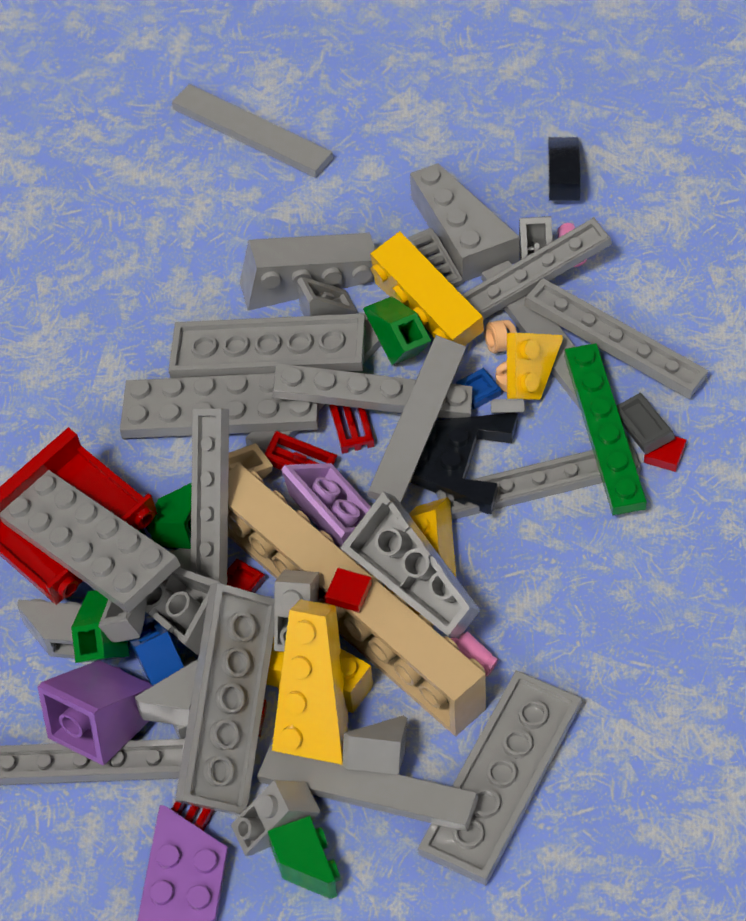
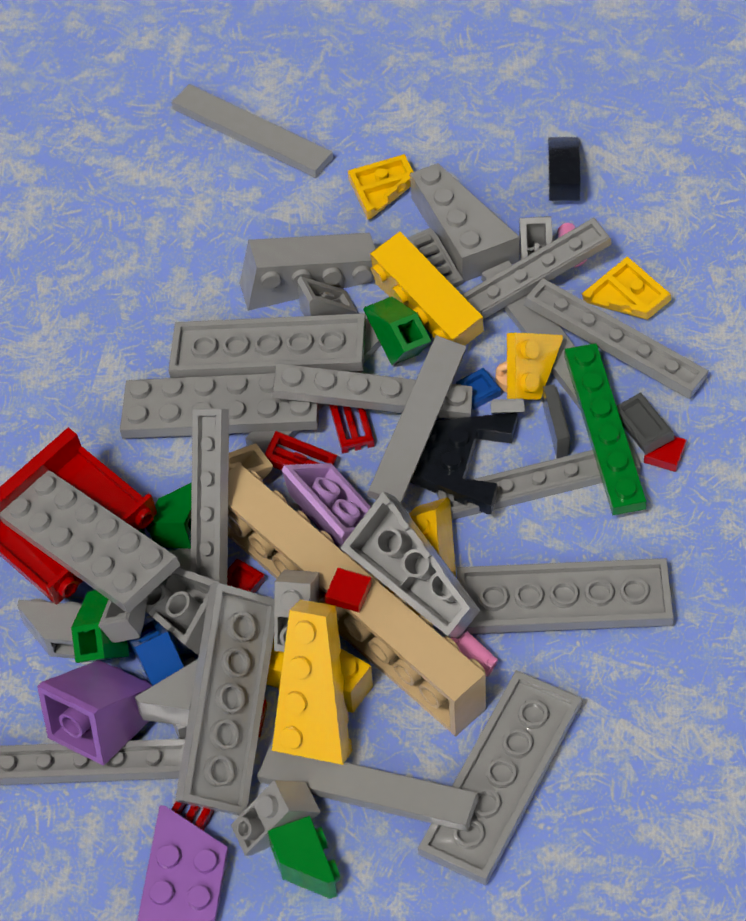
light grey slope [342,716,407,775] -> none
light nougat tile [484,320,517,353] -> none
none -> yellow wing [348,154,413,220]
none -> light grey plate [457,558,673,634]
none -> dark grey tile [543,384,570,458]
none -> yellow wing [582,256,671,320]

